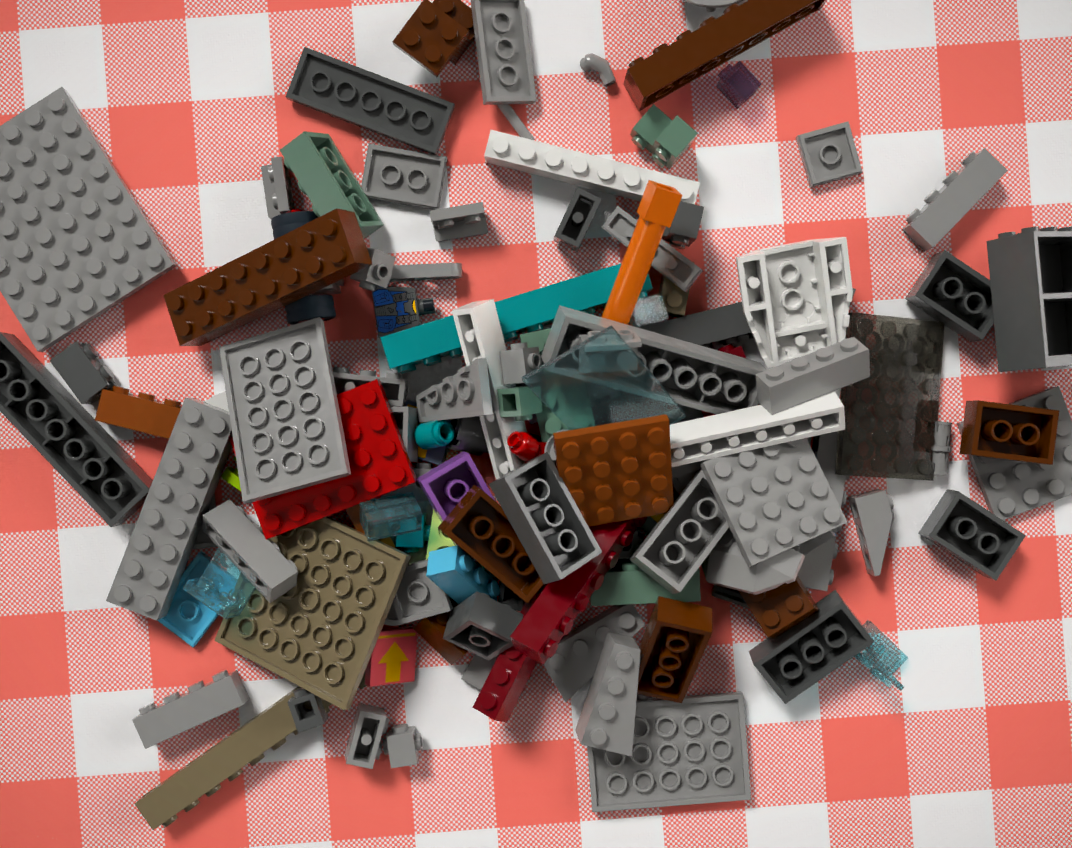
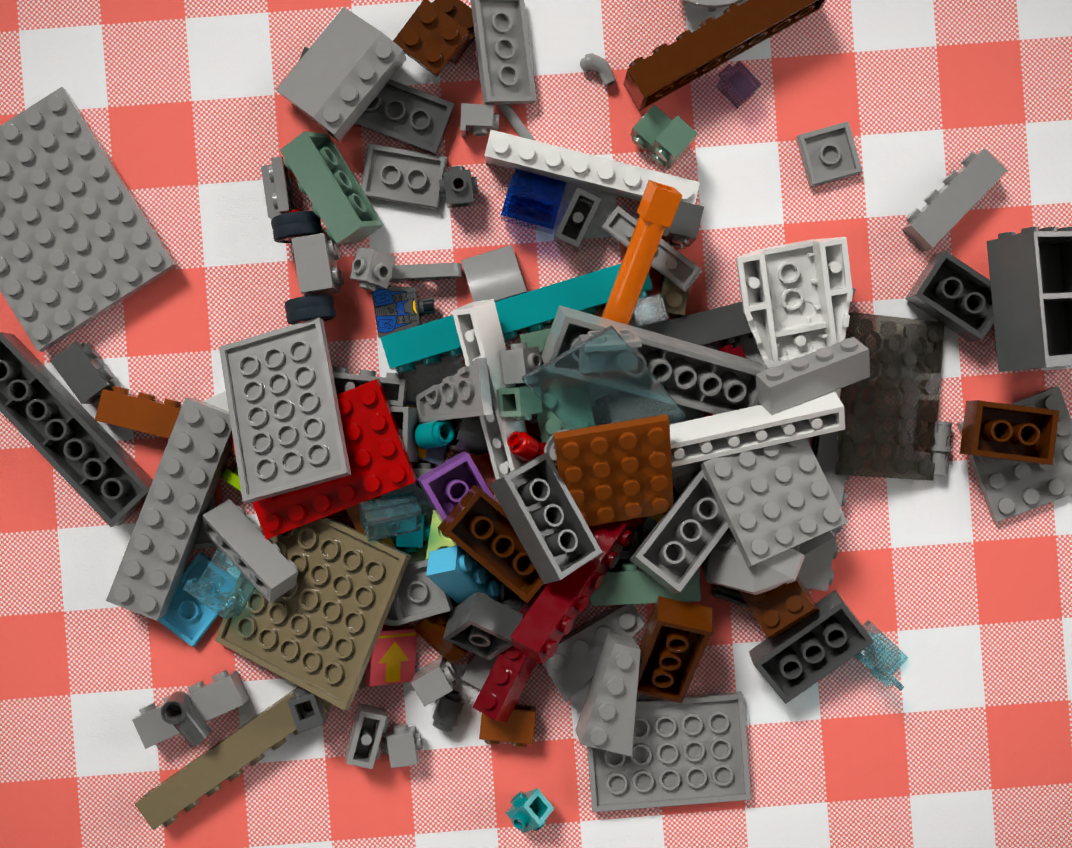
reddish brown brick [163,208,373,346] -> none
light grey bracket [429,202,488,242] -> none
light grey slope [848,489,894,576] -> none
dark grey brick [919,489,1026,581] -> none
none -> dark grey piece [161,691,212,747]
none -> light grey slope [276,7,407,142]
none -> light grey brick [411,657,457,707]
none -> dark grey brick [432,690,466,732]
none -> dark grey brick [439,166,478,208]
none -> light grey brick [460,103,499,137]
none -> light grey slope [461,245,527,302]
none -> dark orange brick [479,704,536,747]
none -> clear blue slope [501,168,567,235]
none -> teal brick [506,788,554,834]

